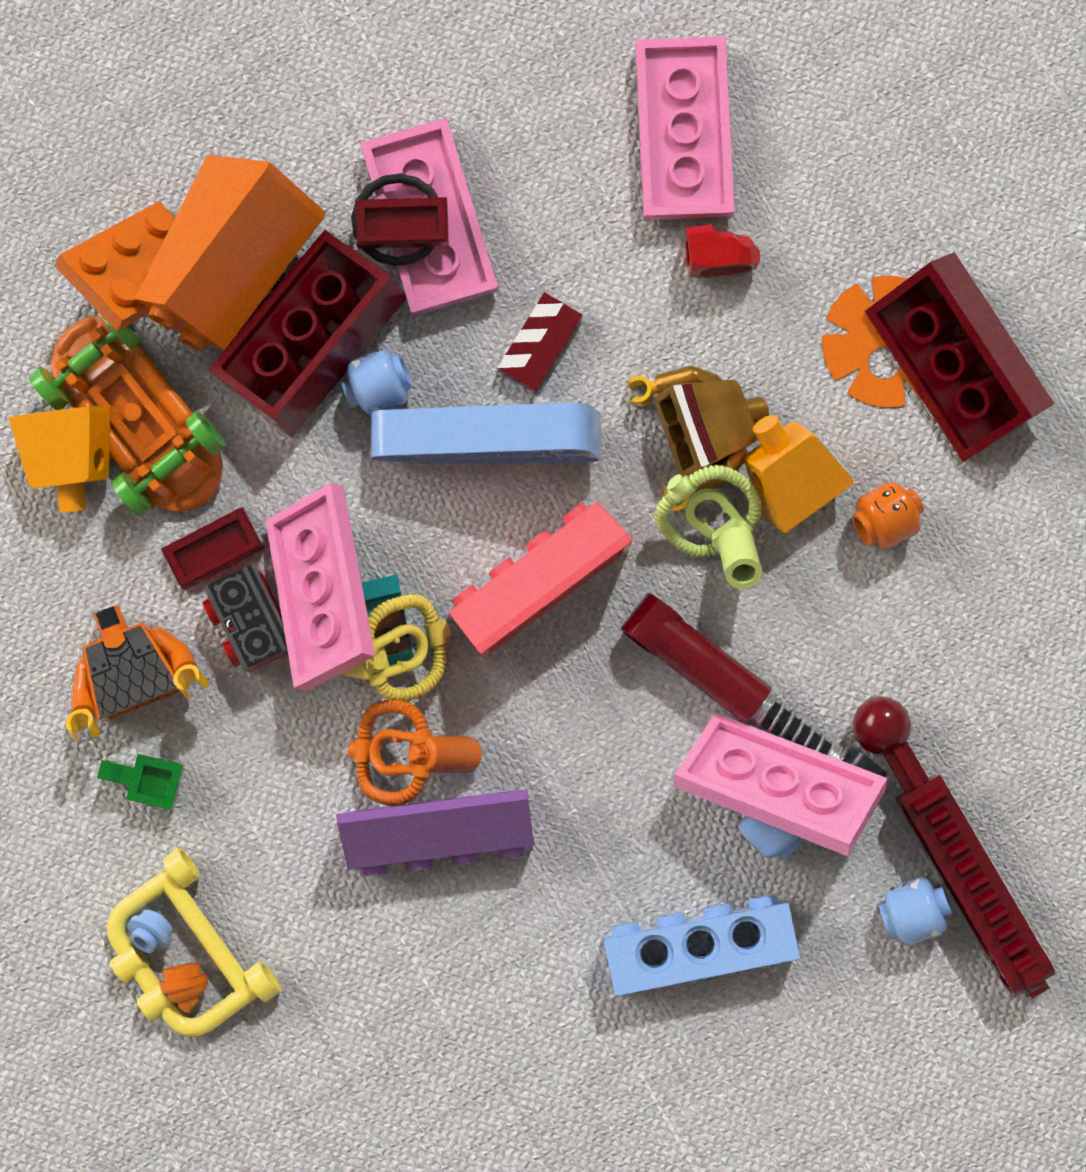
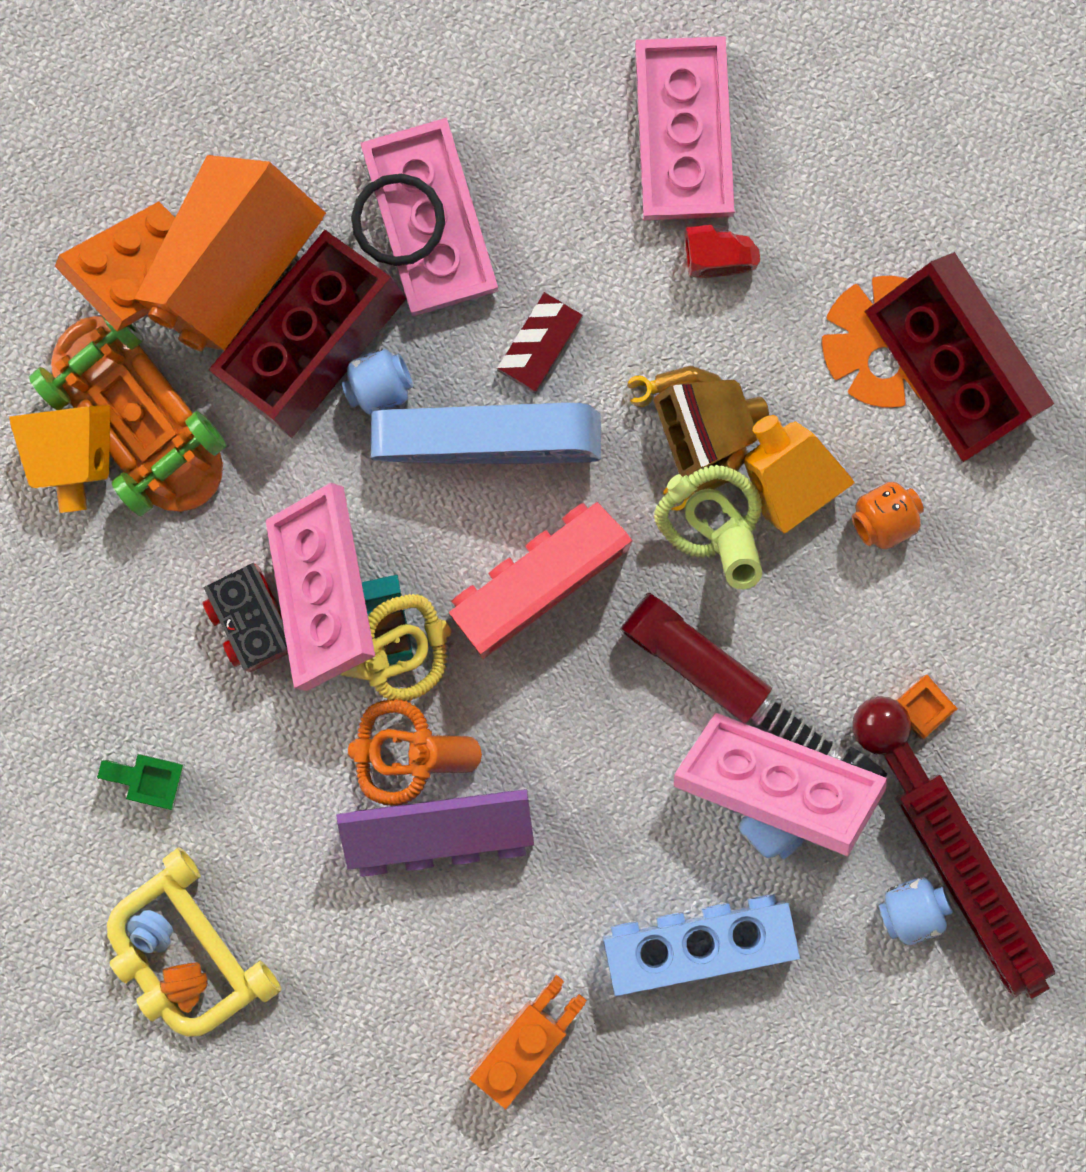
torso [65,605,209,742] -> none
dark red tile [161,507,265,590] -> none
dark red tile [355,197,449,249] -> none
none -> orange hinge [469,975,587,1110]
none -> orange tile [896,674,958,739]

